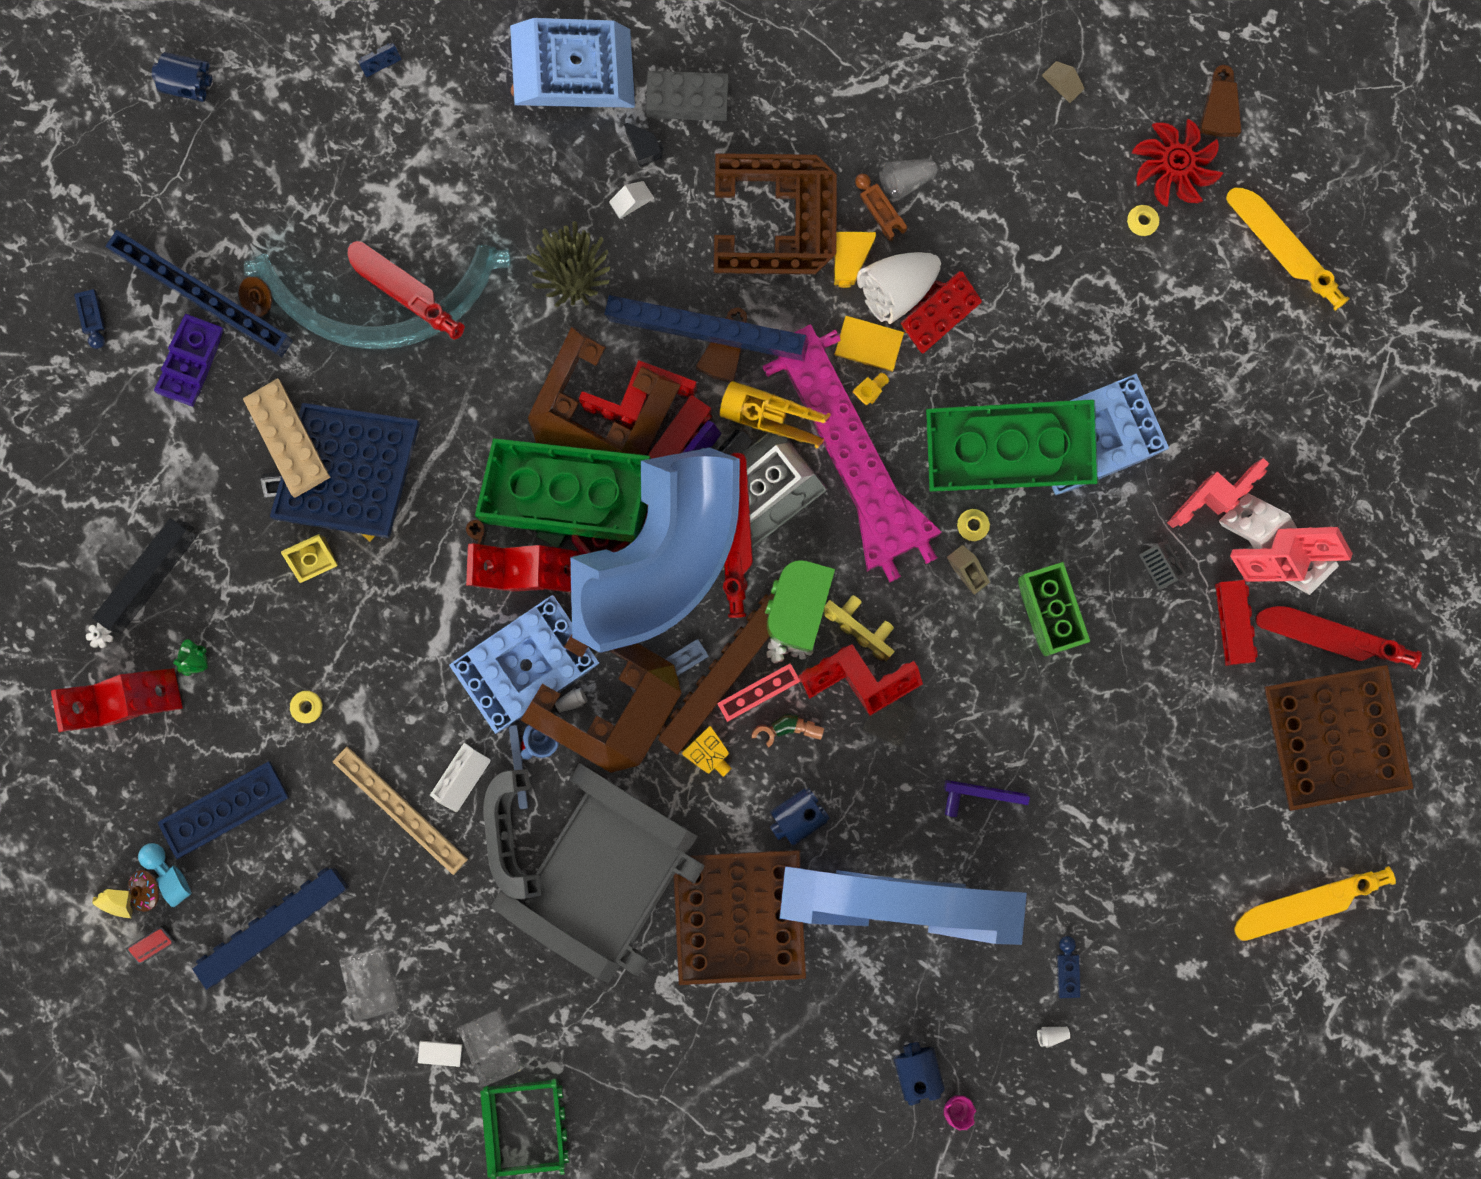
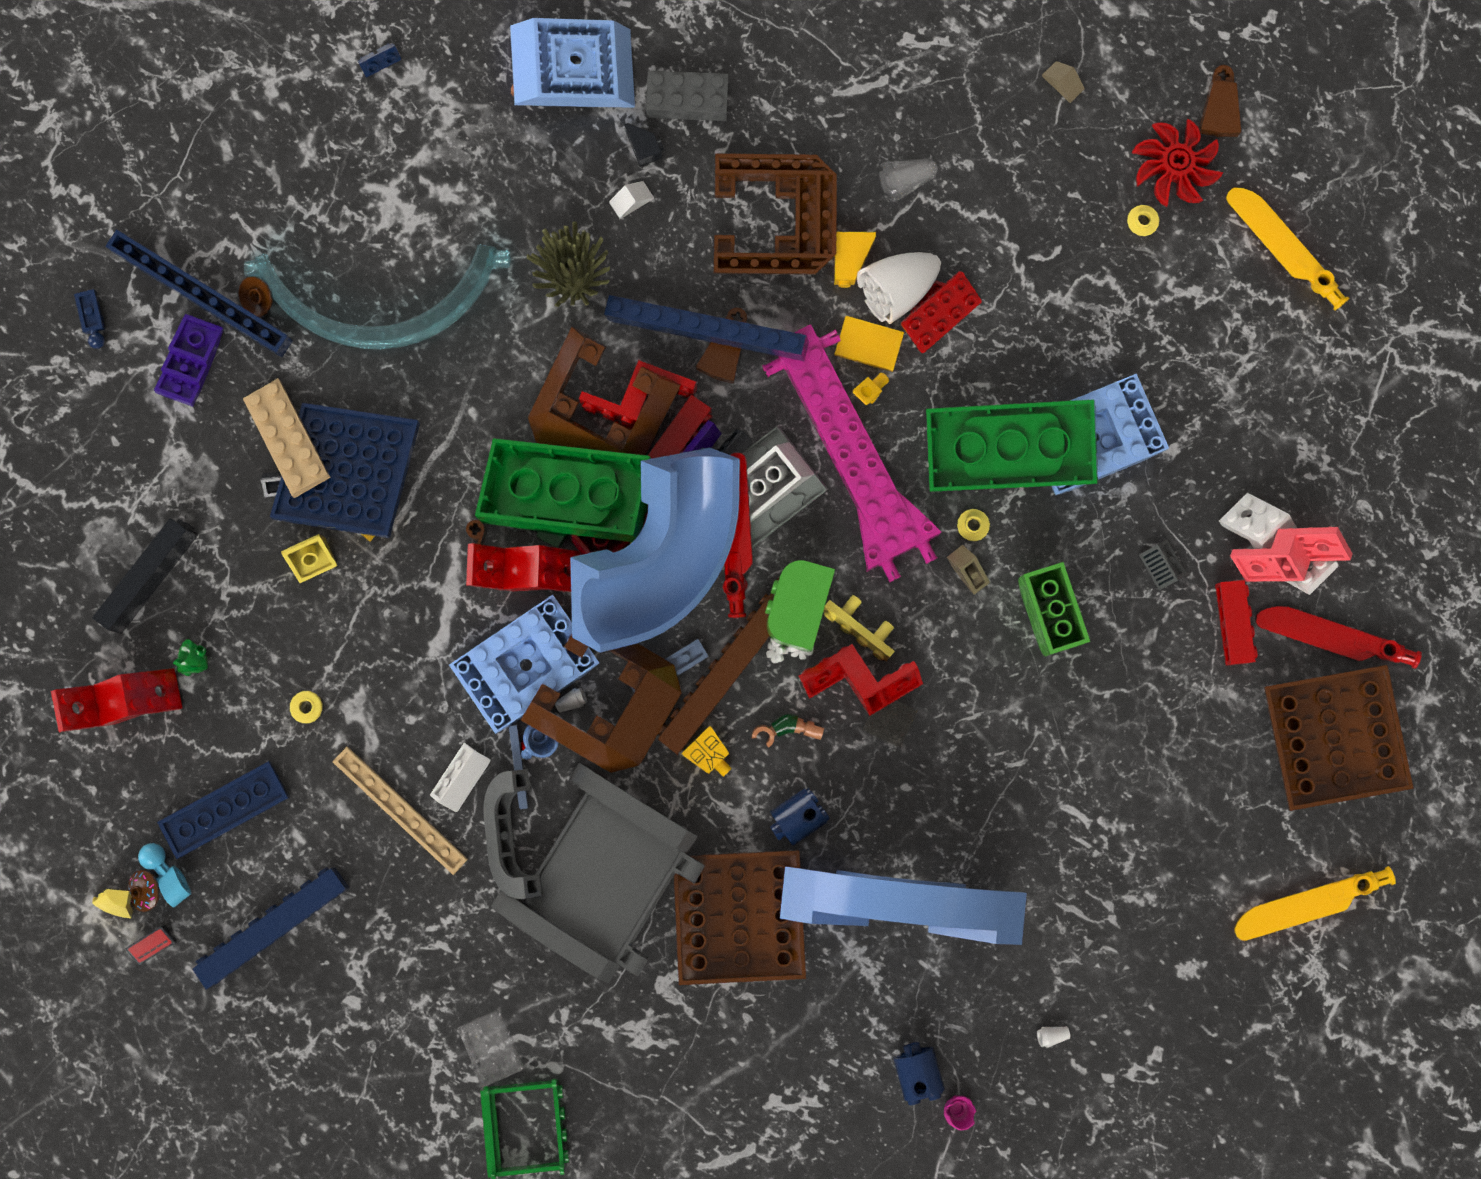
white plant [86,623,114,648] -> none
dark blue cylinder [152,52,213,102] -> none
clear piece [339,946,400,1022] -> none
piece [348,241,465,340] -> none
white tile [418,1041,463,1067] -> none
coral brick [717,663,800,722] -> none
yellow piece [720,381,831,448] -> none
dark orange plate [855,173,907,242] -> none
dark purple piece [944,780,1030,817] -> none
dark blue plate [1057,936,1080,998] -> none
coral bracket [1167,458,1269,528] -> none

